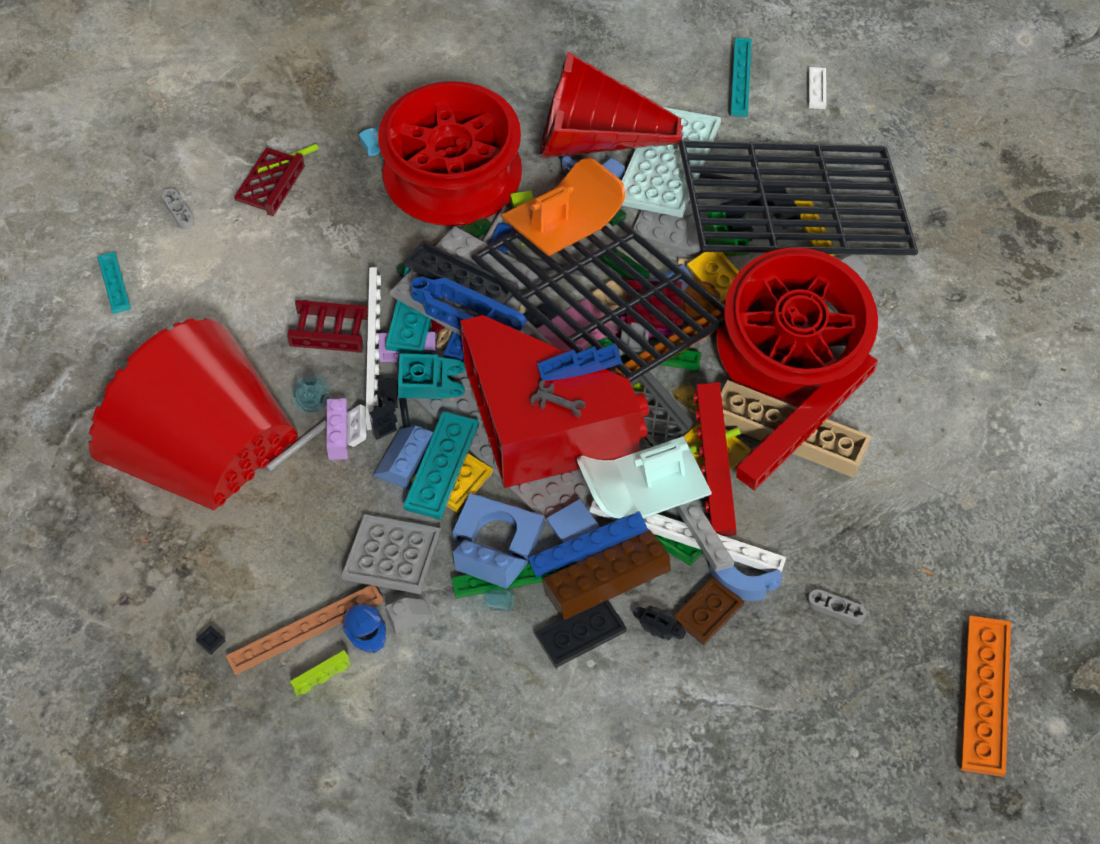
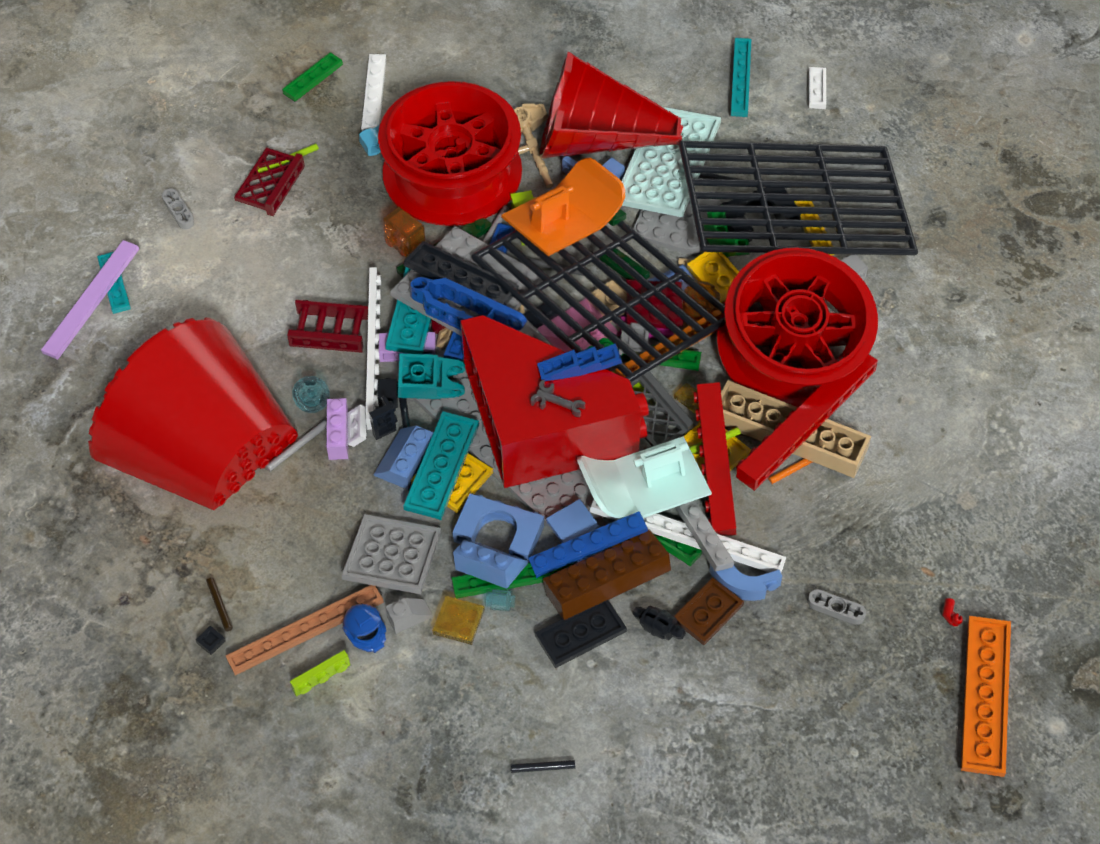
none -> lavender tile [41,240,139,360]
none -> dark brown bar [206,577,233,632]
none -> green plate [282,52,343,102]
none -> white plate [361,54,386,131]
none -> clear orange brick [383,207,425,258]
none -> clear yellow plate [433,596,485,645]
none -> black bar [511,760,575,773]
none -> tan bar [514,104,553,188]
none -> orange bar [768,459,812,484]
none -> red arm [942,598,963,626]

